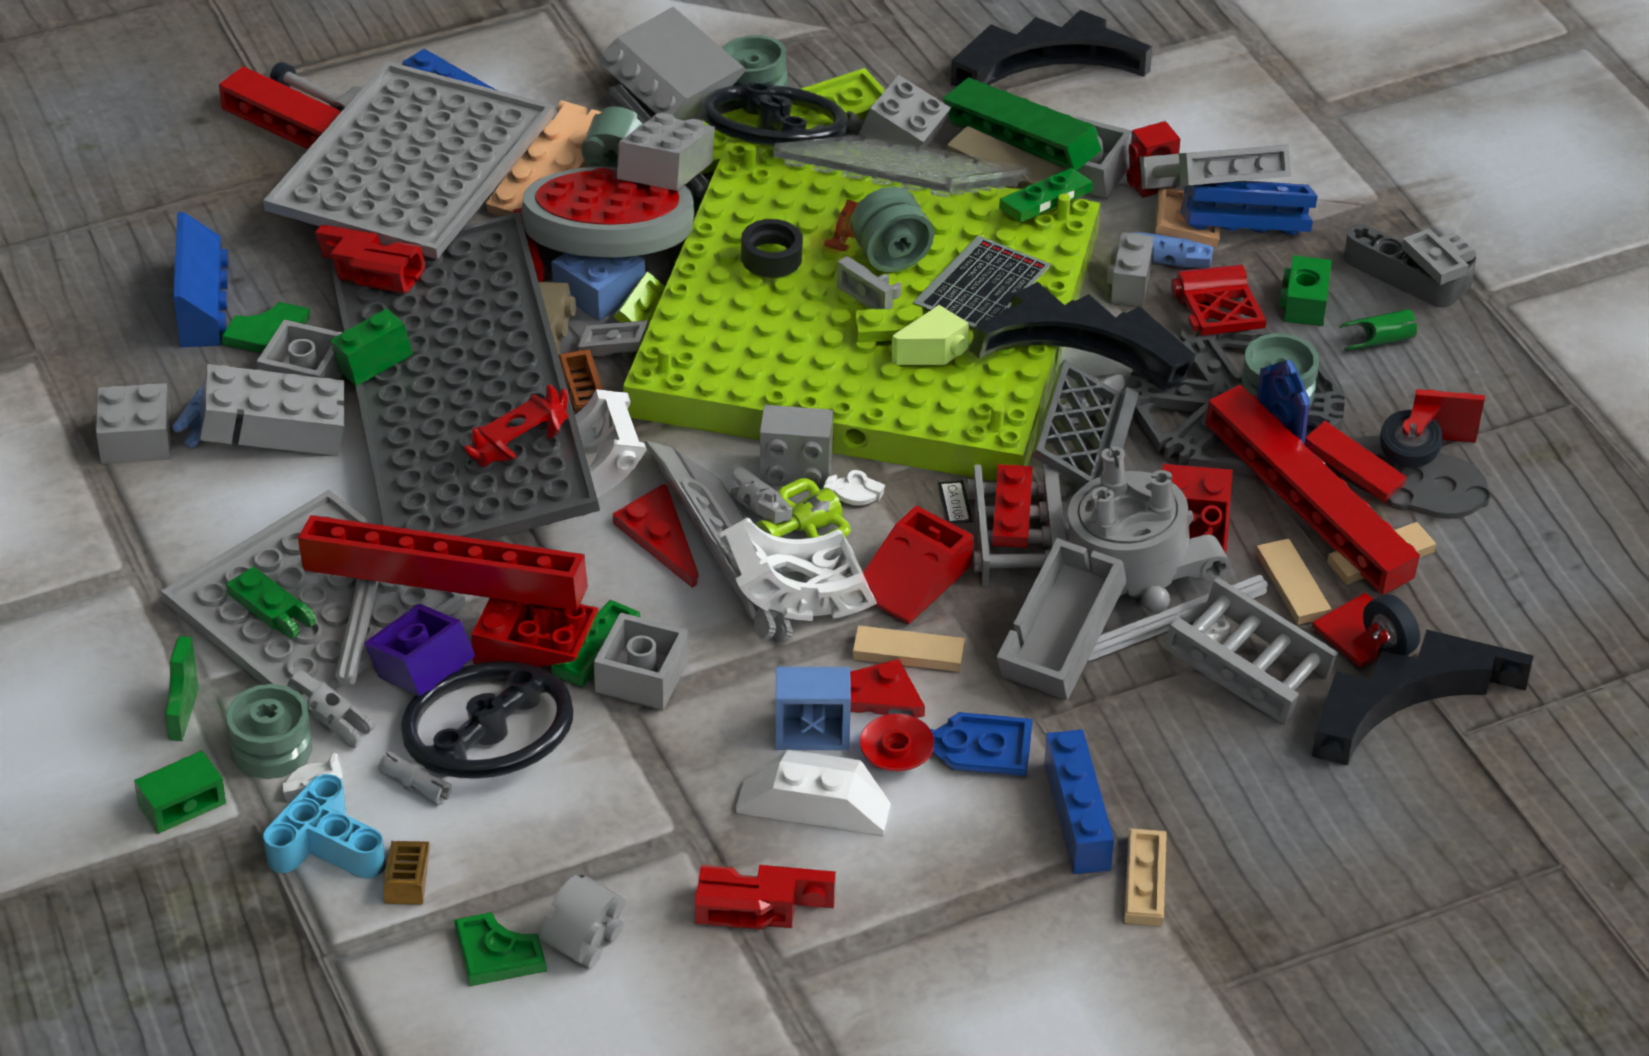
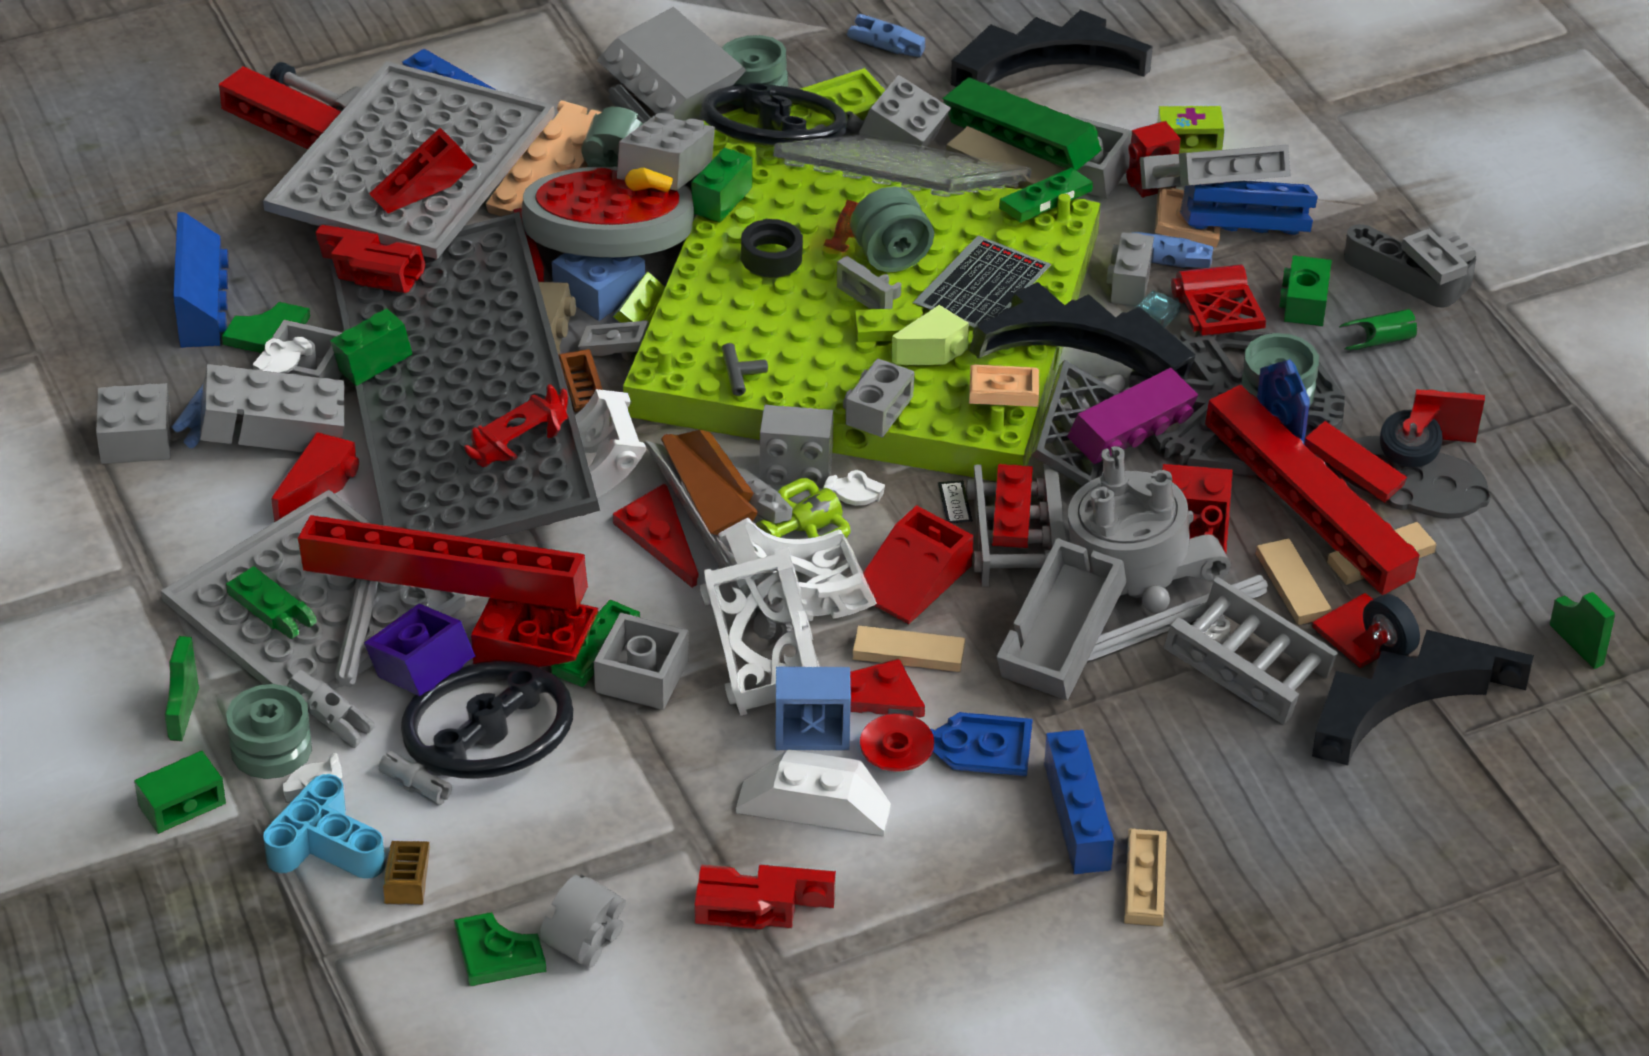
none -> white piece [253,337,312,374]
none -> red slope [271,432,359,522]
none -> red slope [369,127,475,213]
none -> yellow arm [625,168,673,193]
none -> dark orange wedge [661,430,758,535]
none -> green brick [692,147,752,223]
none -> white fence [700,547,820,716]
none -> dark grey piece [722,343,768,396]
none -> light grey brick [843,358,914,437]
none -> medium blue hinge [847,14,925,58]
none -> light nougat plate [969,365,1039,407]
none -> magenta brick [1067,368,1198,465]
none -> clear light blue plate [1136,290,1181,328]
none -> lime brick [1157,106,1225,154]
none -> green tile [1550,592,1615,669]

